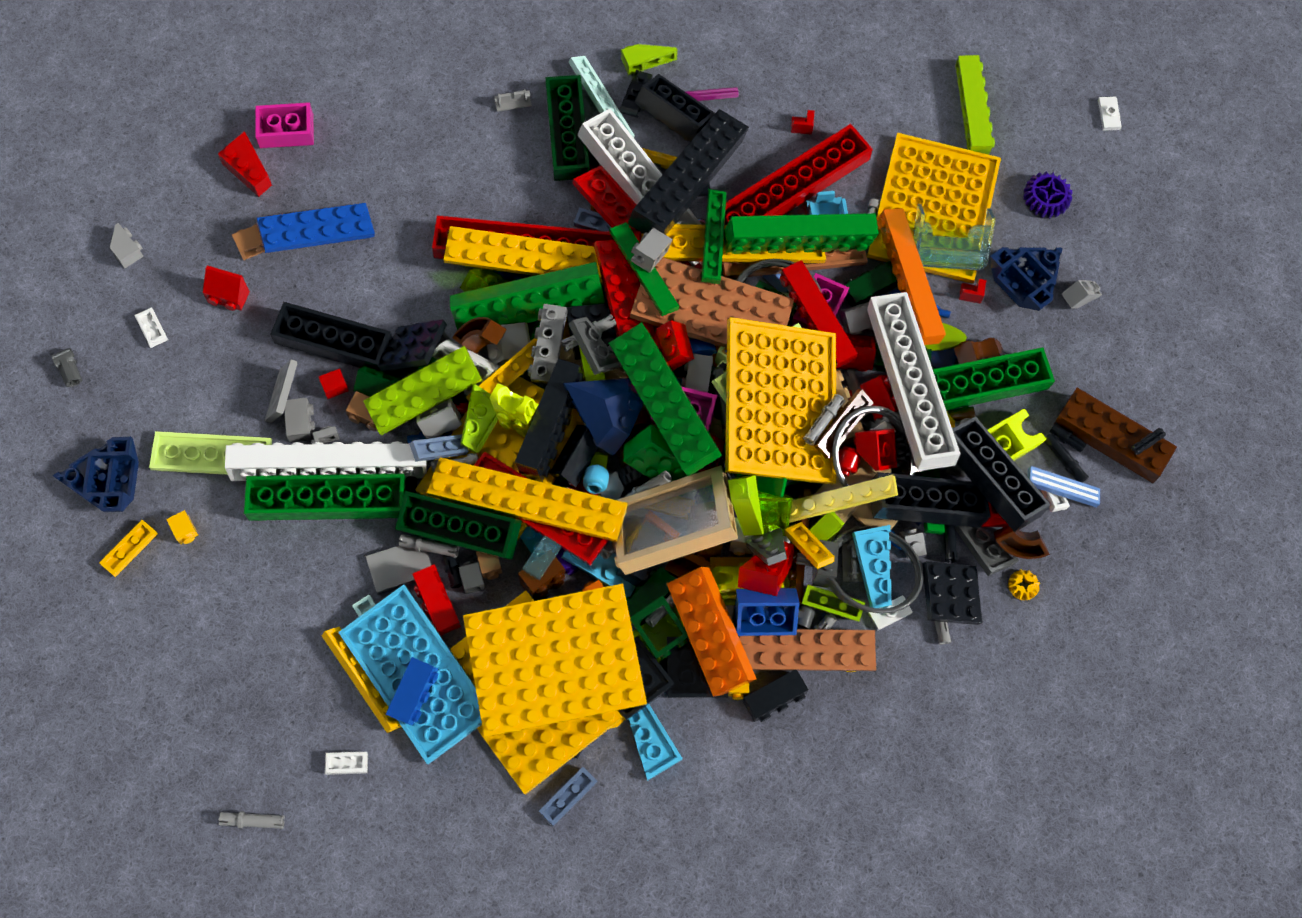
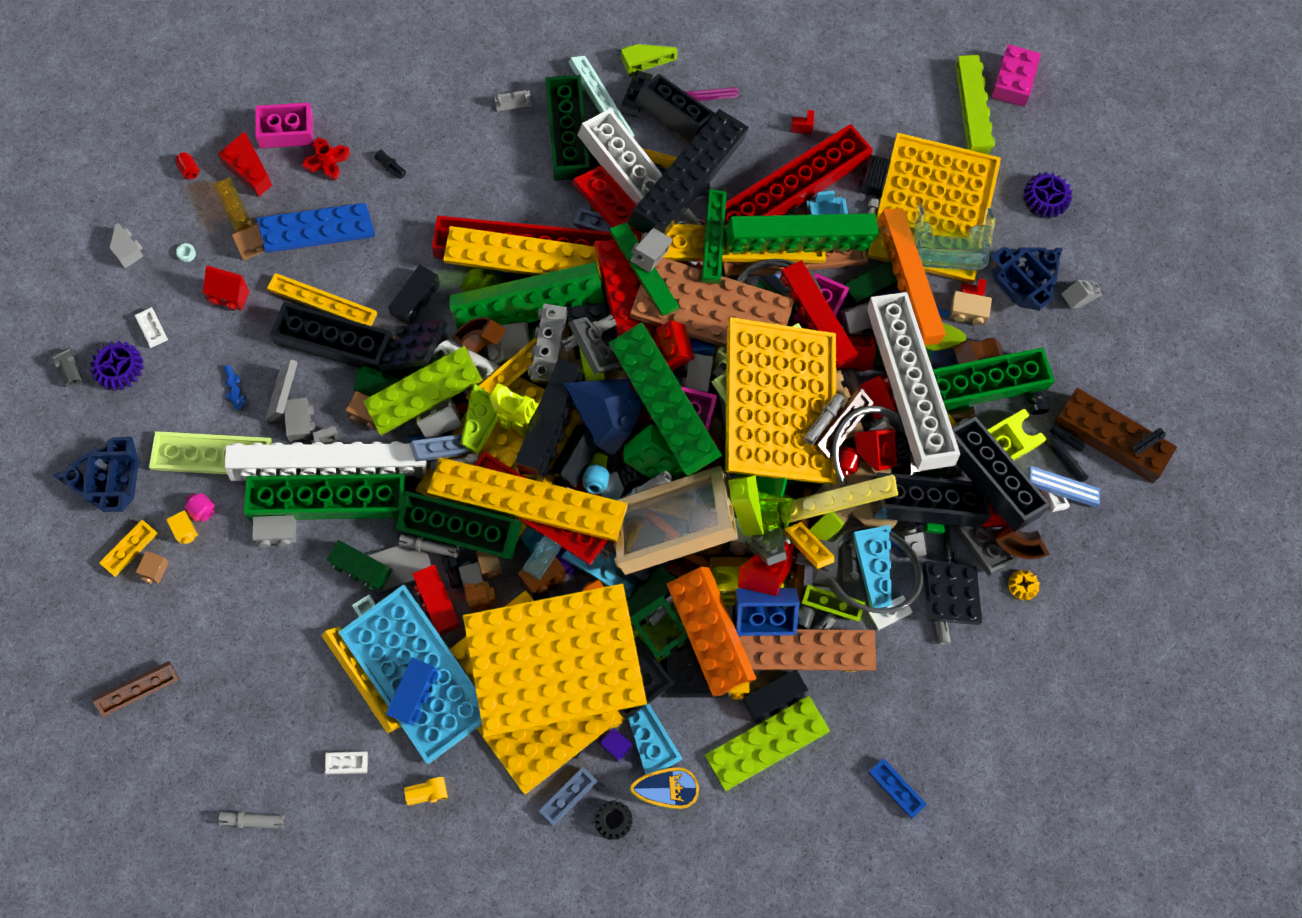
red panel [319,368,349,399] -> none
white plate [1098,97,1122,130] -> none
none -> dark purple gear [90,340,144,391]
none -> reddish brown plate [93,661,179,718]
none -> medium nougat brick [136,551,169,585]
none -> red brick [175,152,200,180]
none -> light aqua tile [176,243,196,262]
none -> dark pink head [184,493,214,522]
none -> clear yellow brick [213,177,253,233]
none -> blue animal [224,365,246,410]
none -> light grey brick [252,515,296,548]
none -> yellow plate [267,273,377,326]
none -> red plant [302,137,350,180]
none -> dark green brick [327,540,393,590]
none -> black axle [375,150,406,179]
none -> black brick [388,264,440,325]
none -> yellow piece [404,777,448,806]
none -> clear orange brick [465,581,496,614]
none -> black tyre [595,800,632,840]
none -> dark purple brick [600,728,632,762]
none -> shield [630,767,699,809]
none -> lime plate [705,696,830,792]
none -> black brick [858,155,891,197]
none -> blue plate [868,758,927,819]
none -> tan brick [949,291,992,326]
none -> dark pink brick [991,44,1041,107]
none -> black wheel [1027,391,1049,415]

